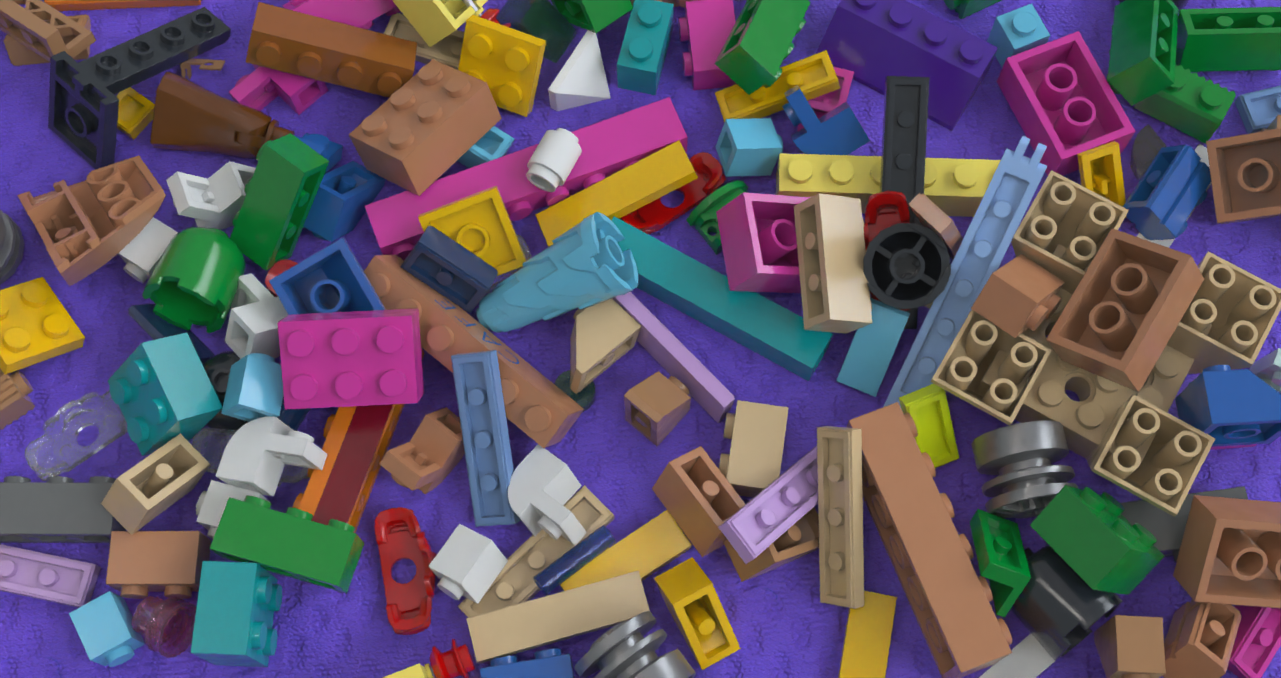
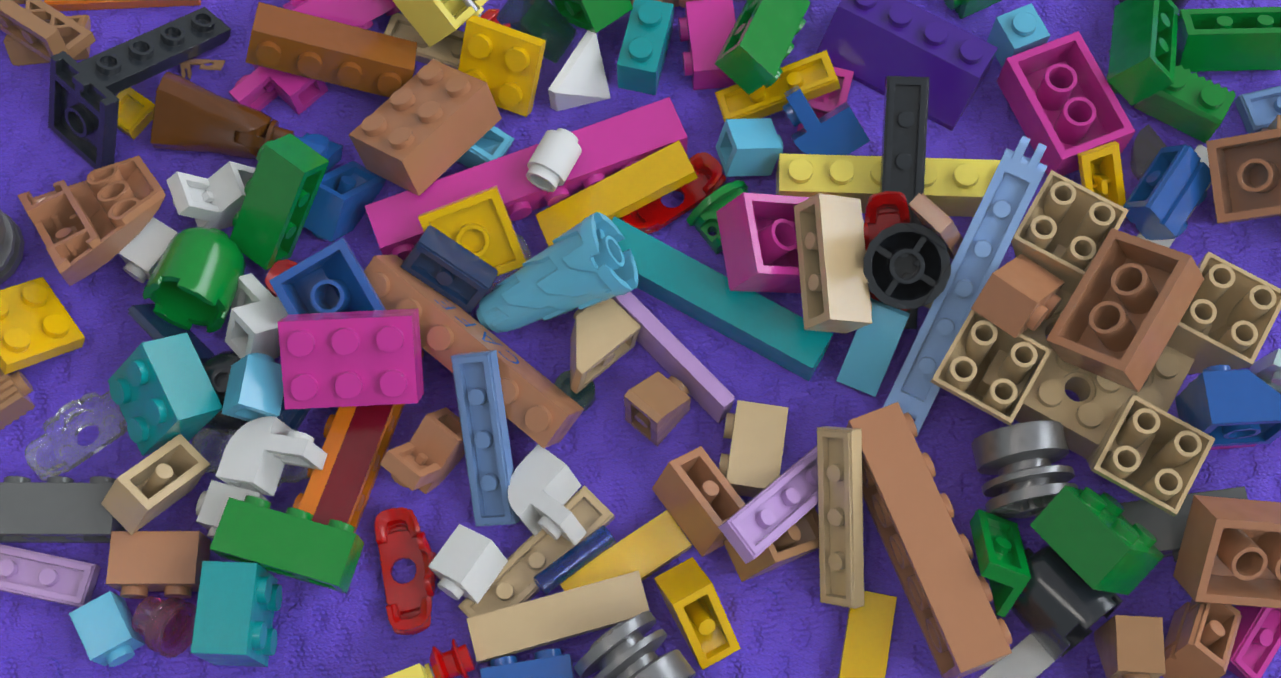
neon yellow tile [899,384,959,468] -> none

